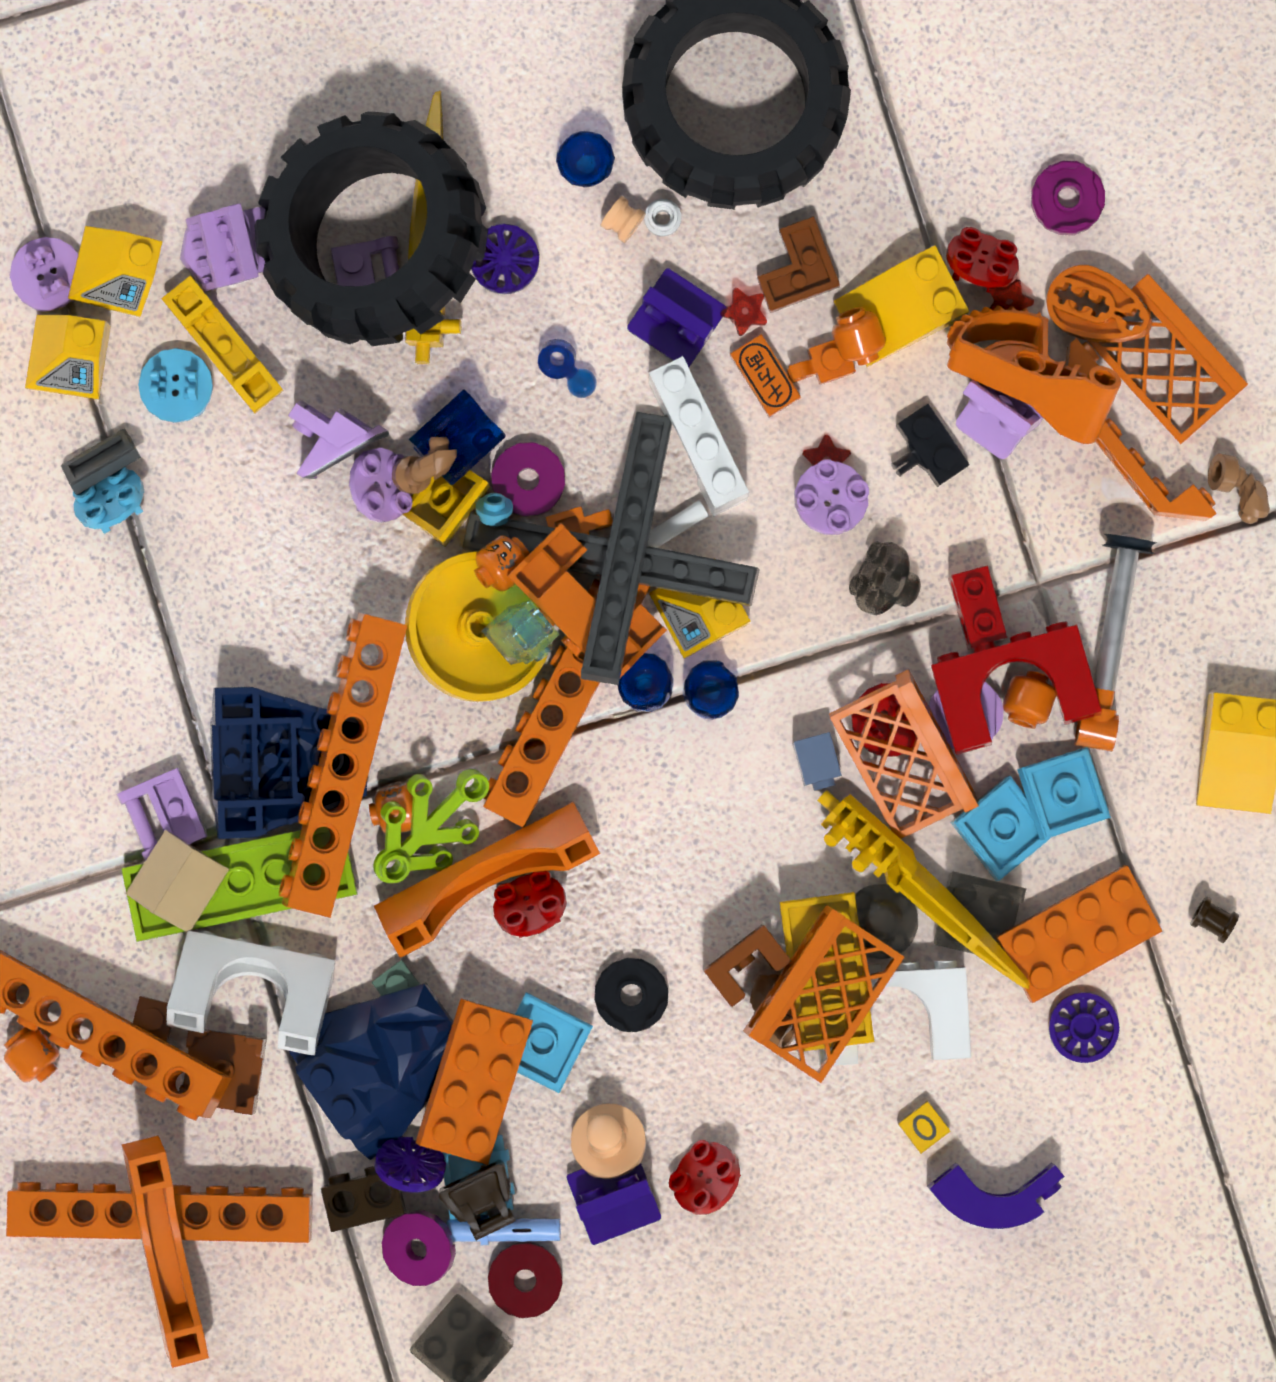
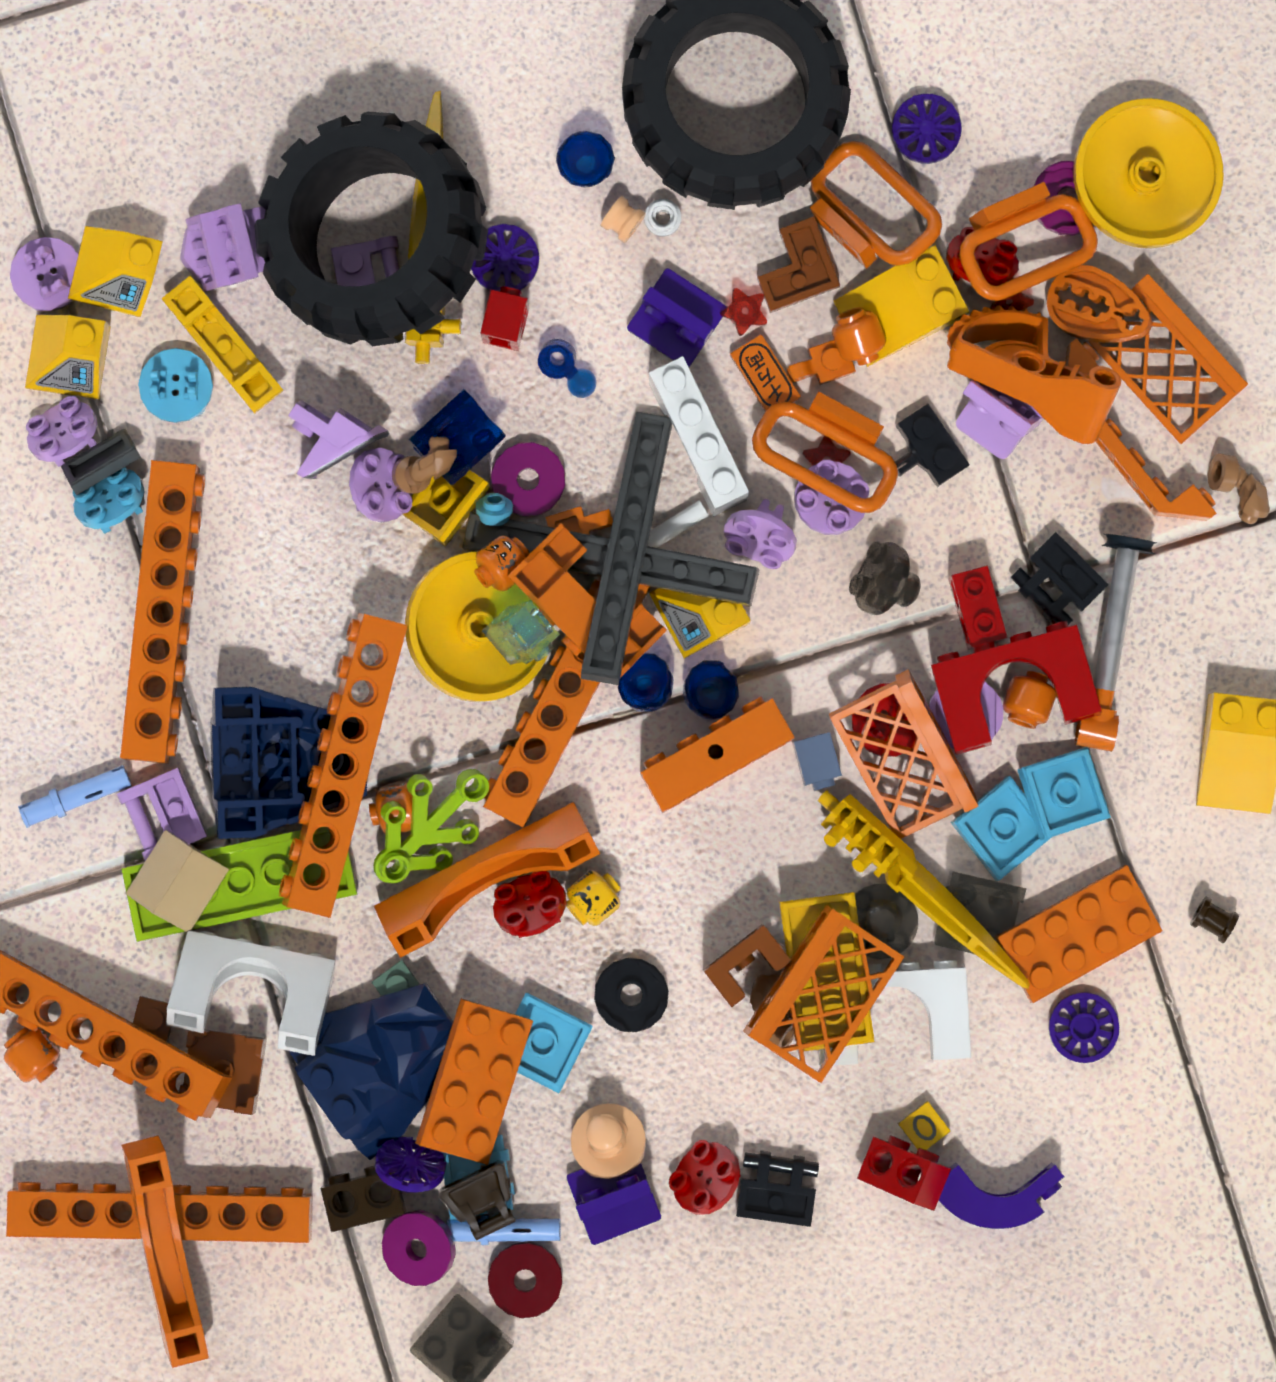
none -> light blue pin [18,765,132,828]
none -> lavender plate [26,396,97,467]
none -> orange brick [120,460,205,764]
none -> red brick [480,286,529,352]
none -> yellow head [566,871,621,926]
none -> orange brick [640,696,795,813]
none -> lavender plate [724,499,797,569]
none -> black plate [736,1150,819,1227]
none -> orange bar [752,391,898,513]
none -> orange bar [810,141,942,269]
none -> red brick [857,1135,951,1211]
none -> dark purple wheel [892,94,962,164]
none -> orange bar [959,182,1098,301]
none -> black plate [1010,532,1109,625]
none -> yellow dish [1073,98,1224,248]

